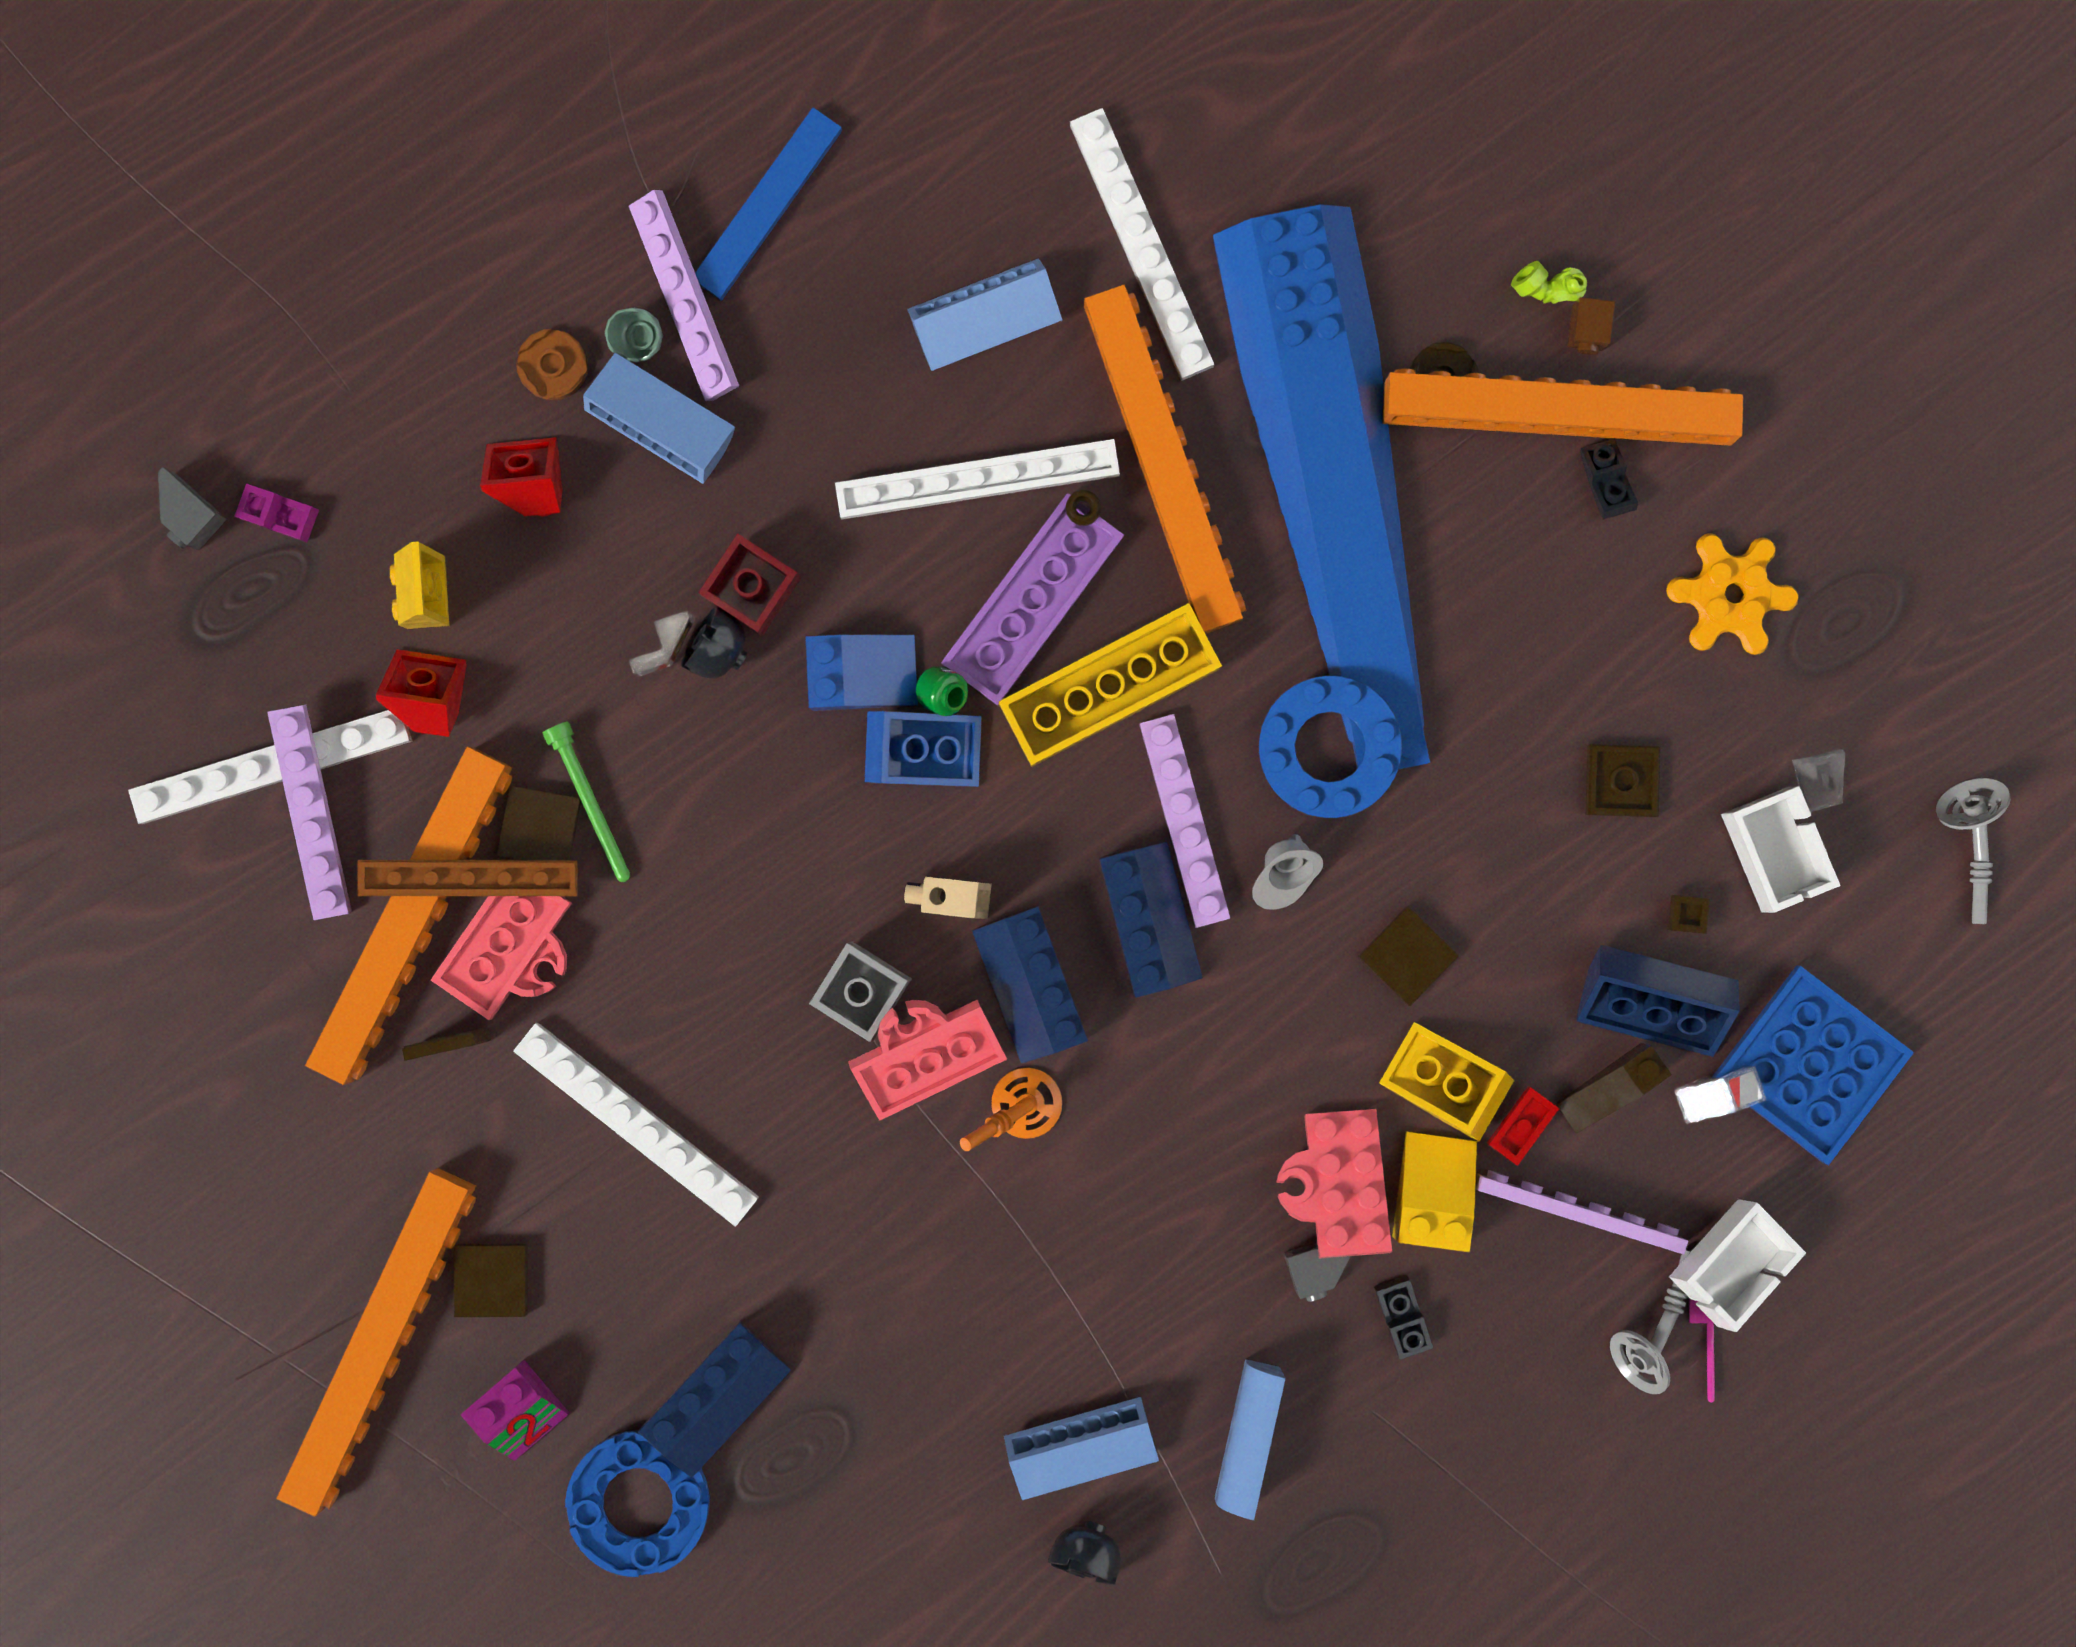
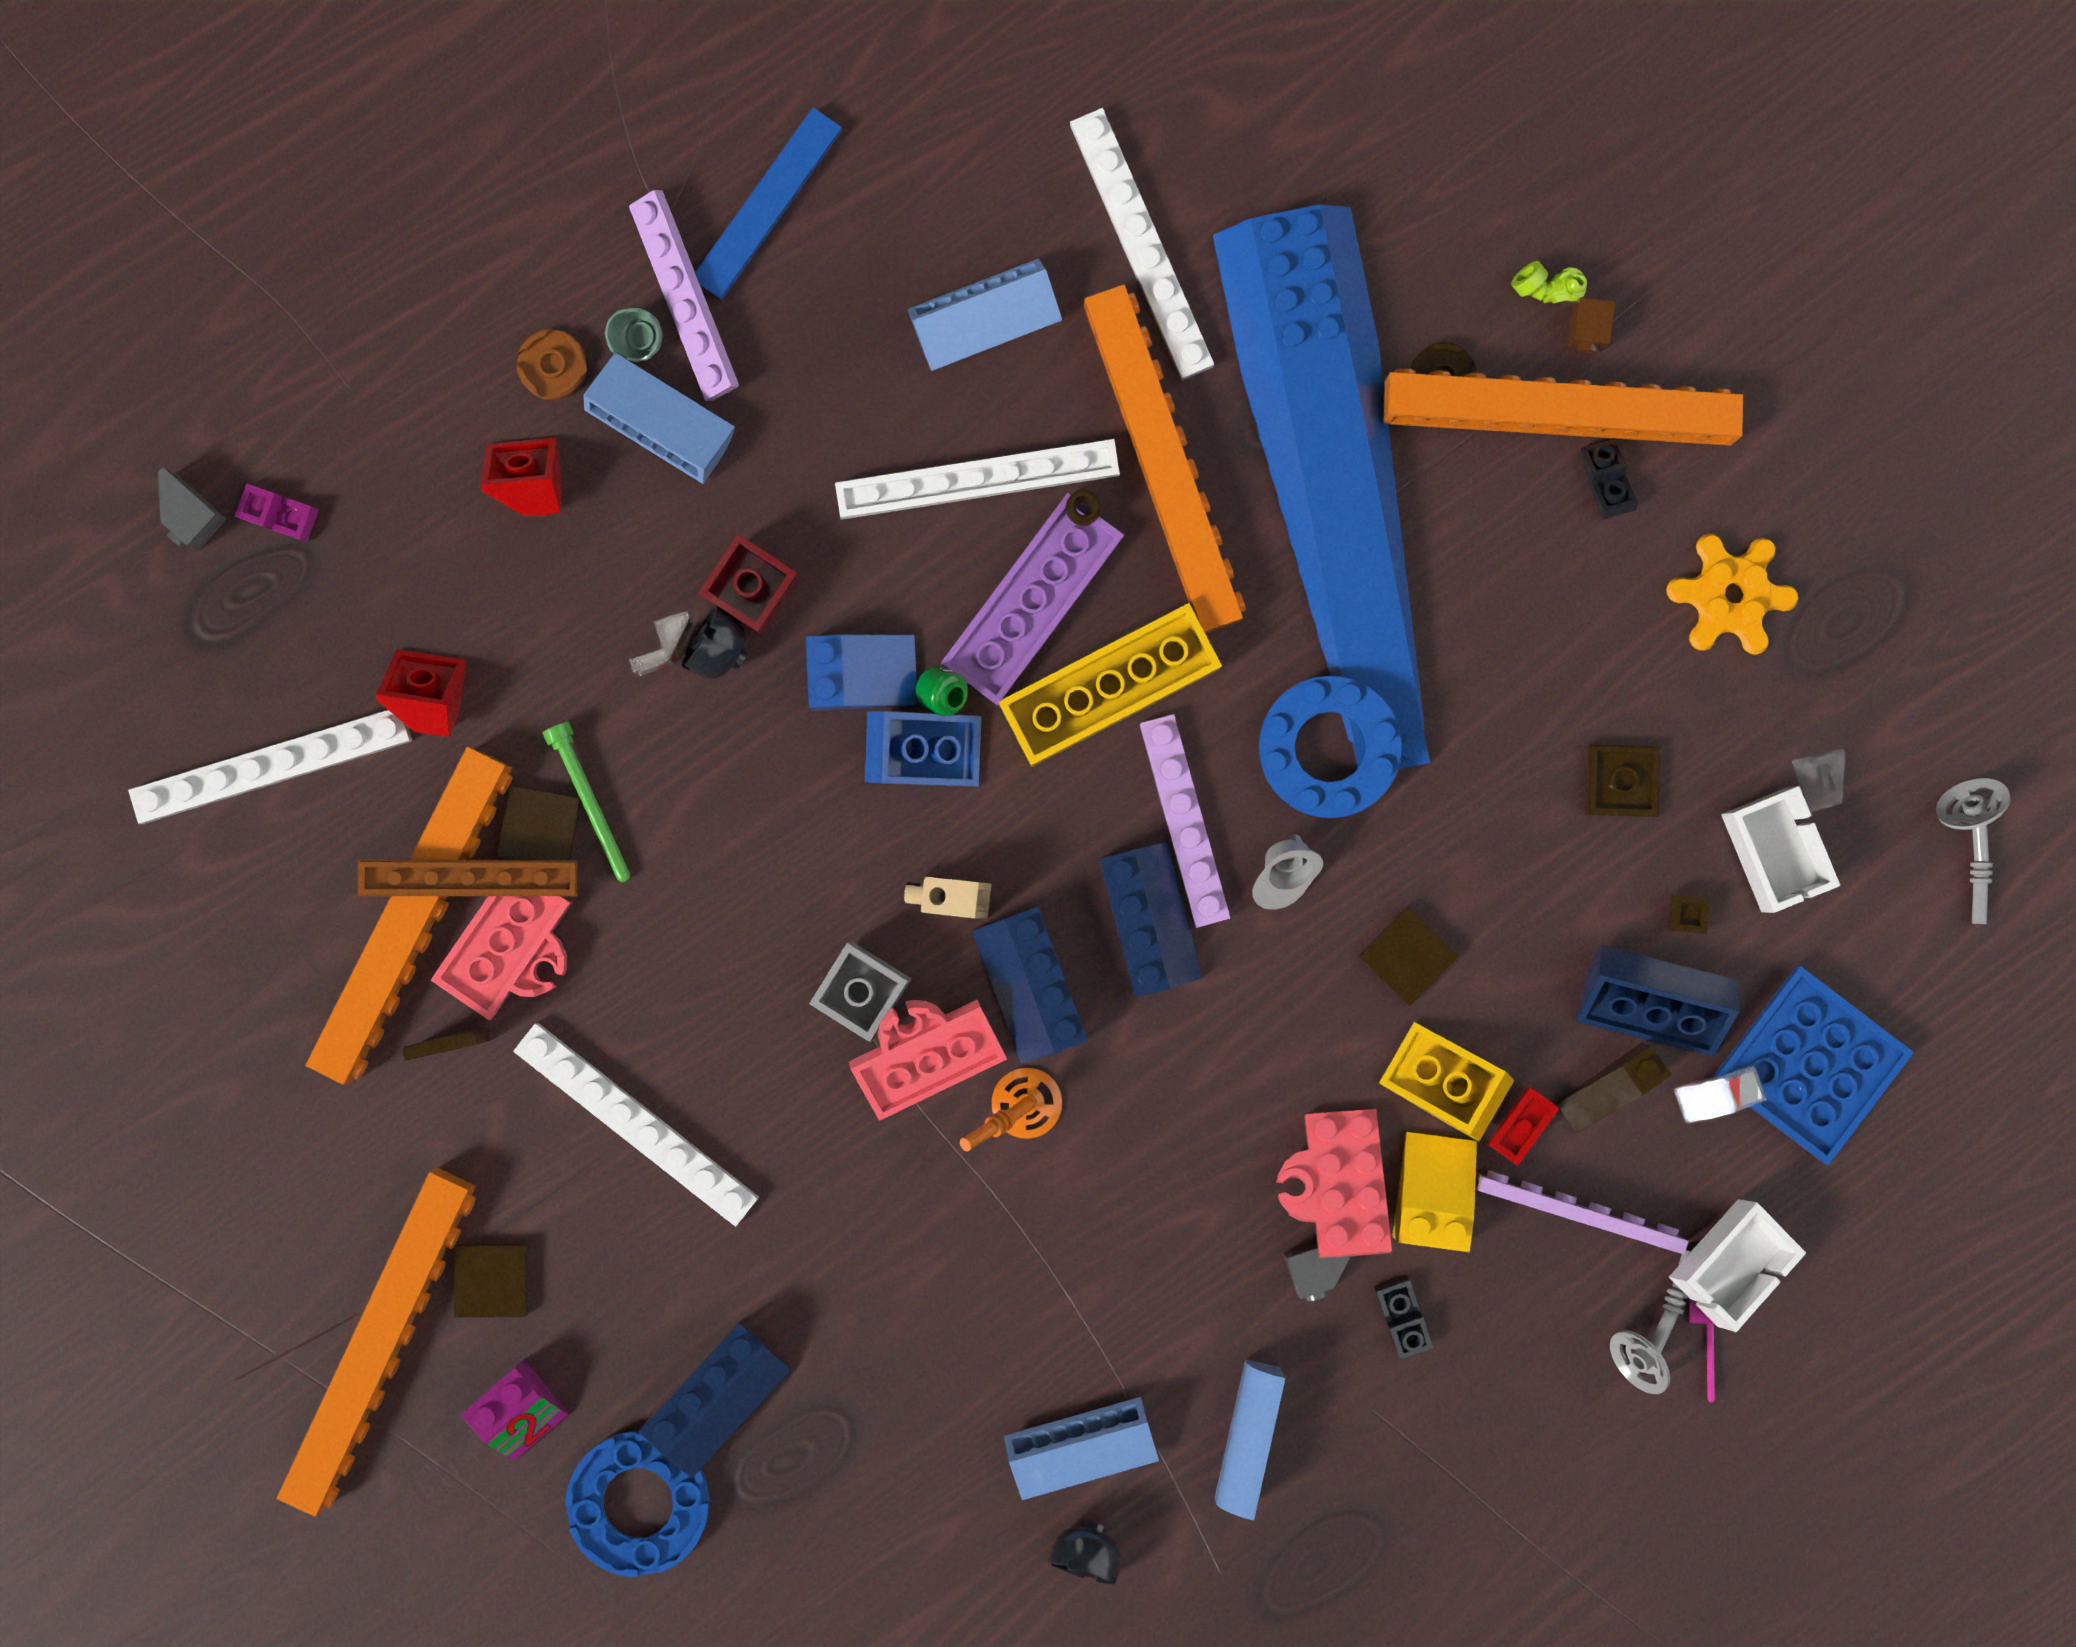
lavender plate [267,705,352,920] -> none
yellow slope [390,542,449,629] -> none

